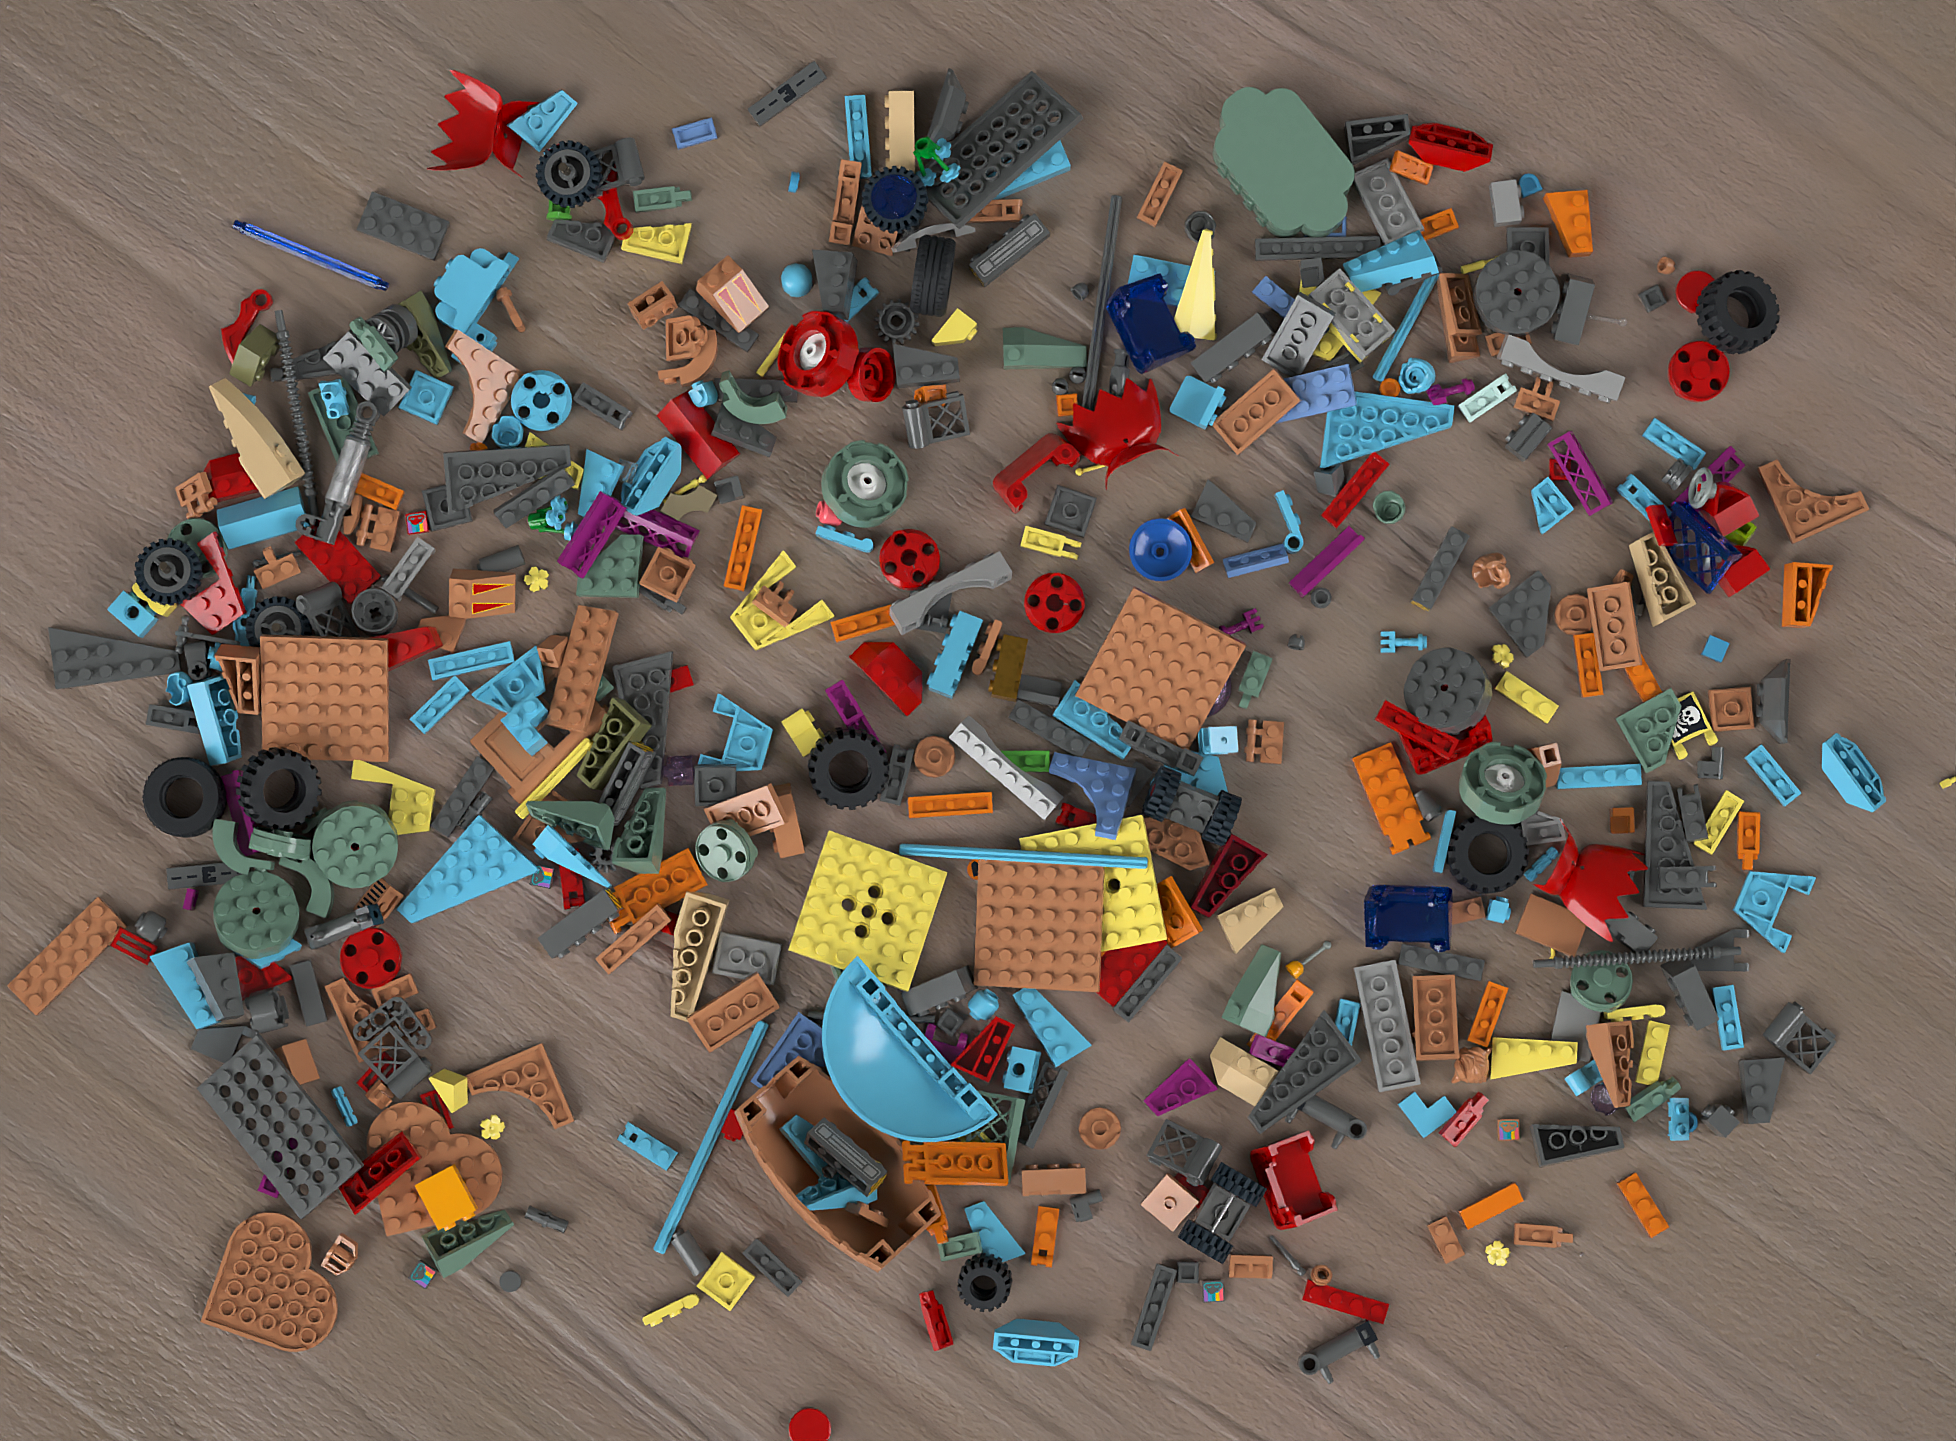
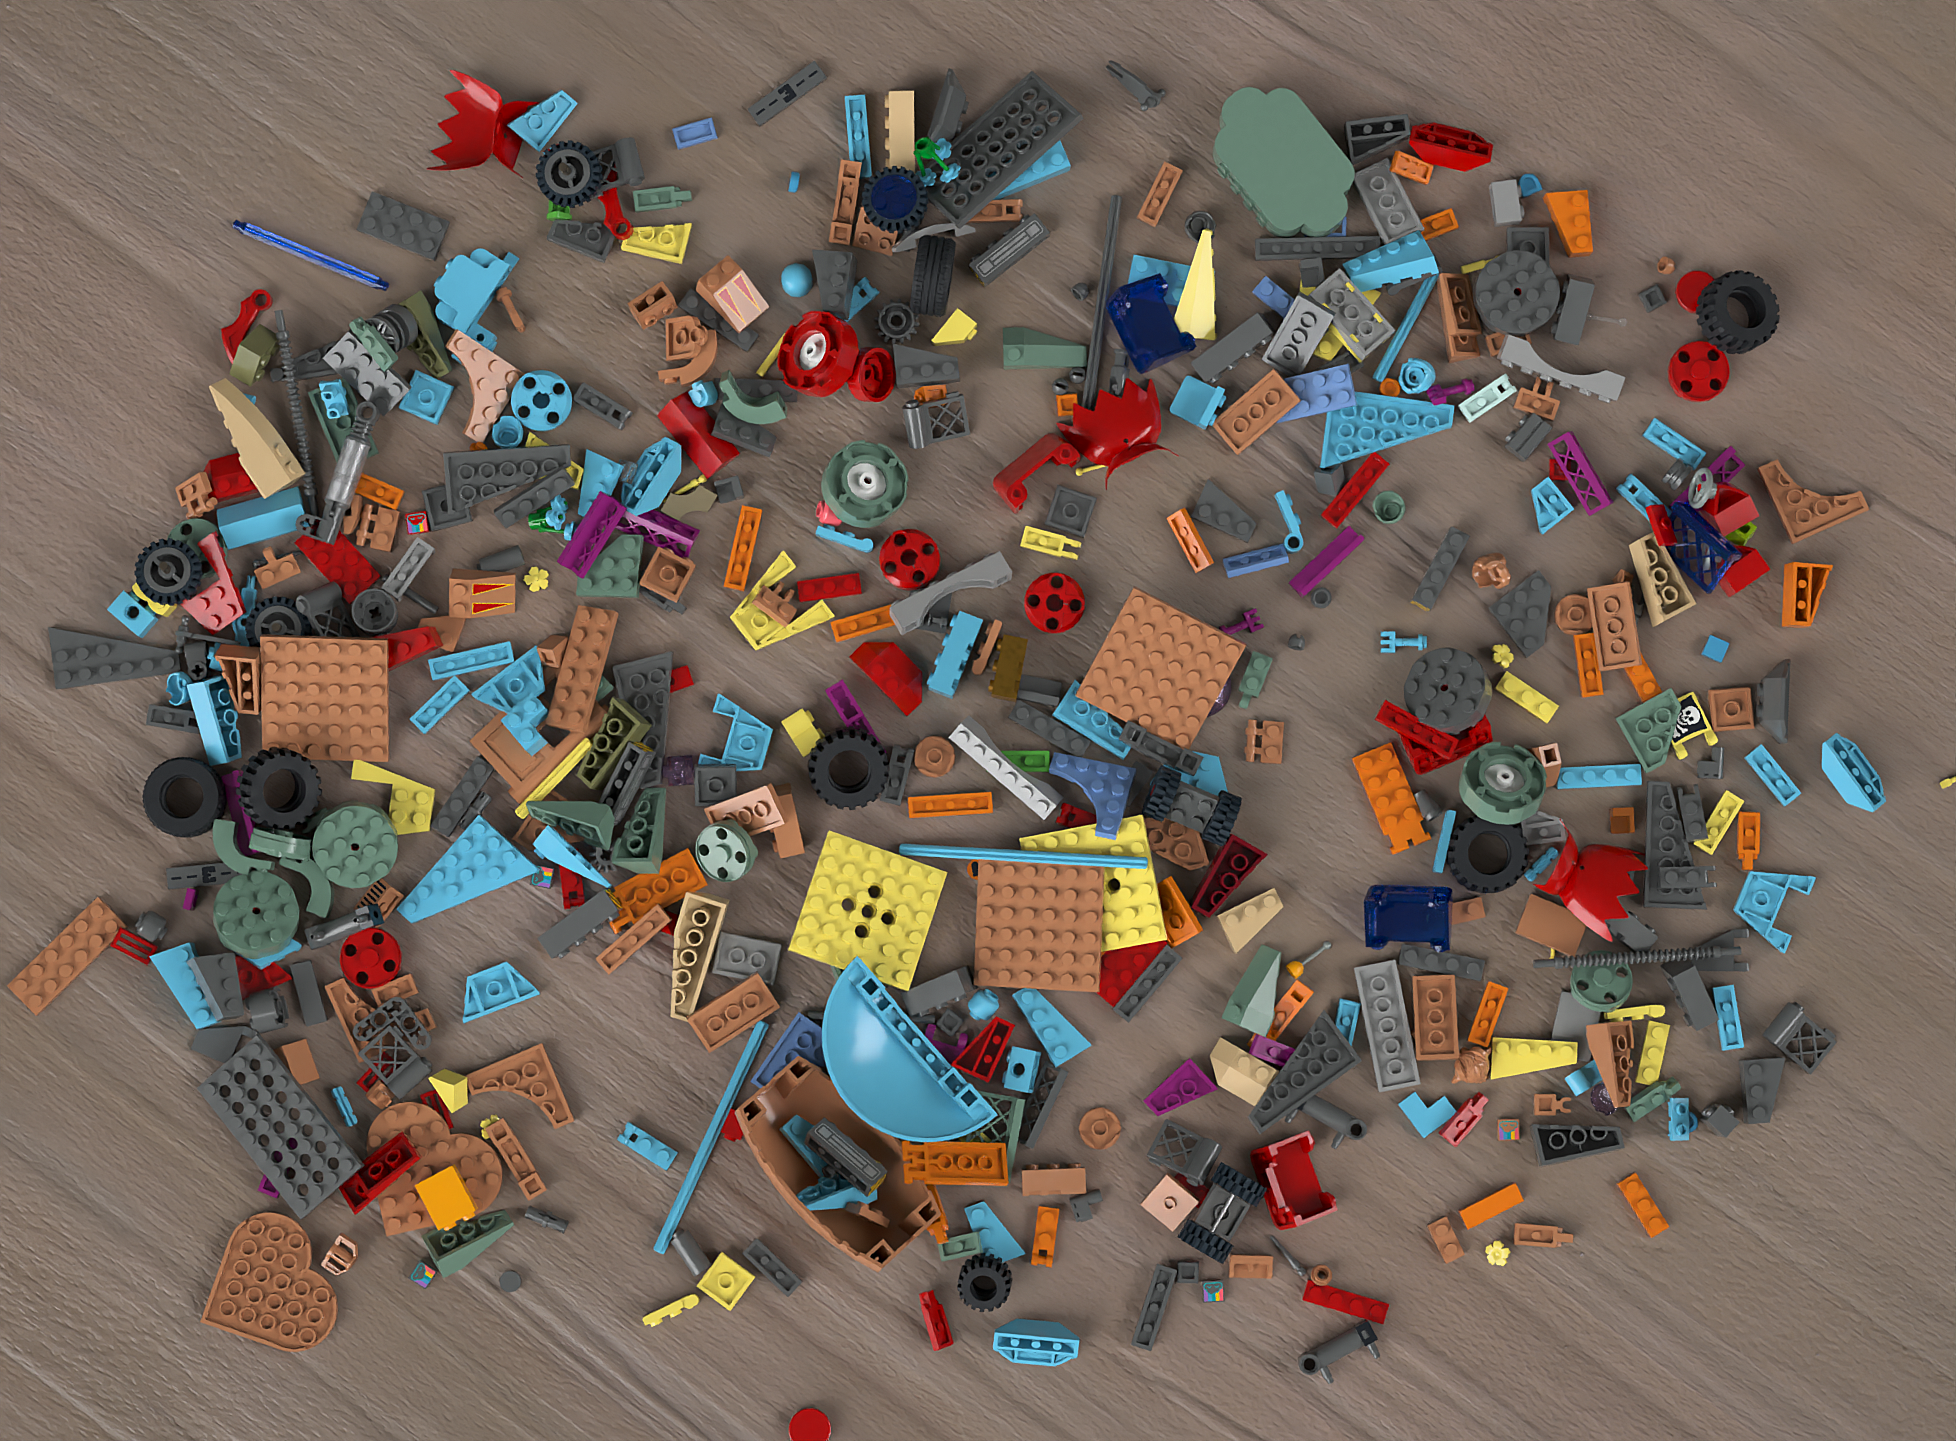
blue dish [1129,519,1192,582] -> none
medium azure piece [1198,726,1238,755] -> none
medium azure plate [1486,896,1511,924] -> none
none -> medium azure wing [463,962,540,1023]
none -> nougat slope [485,1118,547,1201]
none -> red plate [797,573,862,603]
none -> dark grey piece [1106,60,1166,111]
none -> nougat plate [1534,1094,1571,1115]

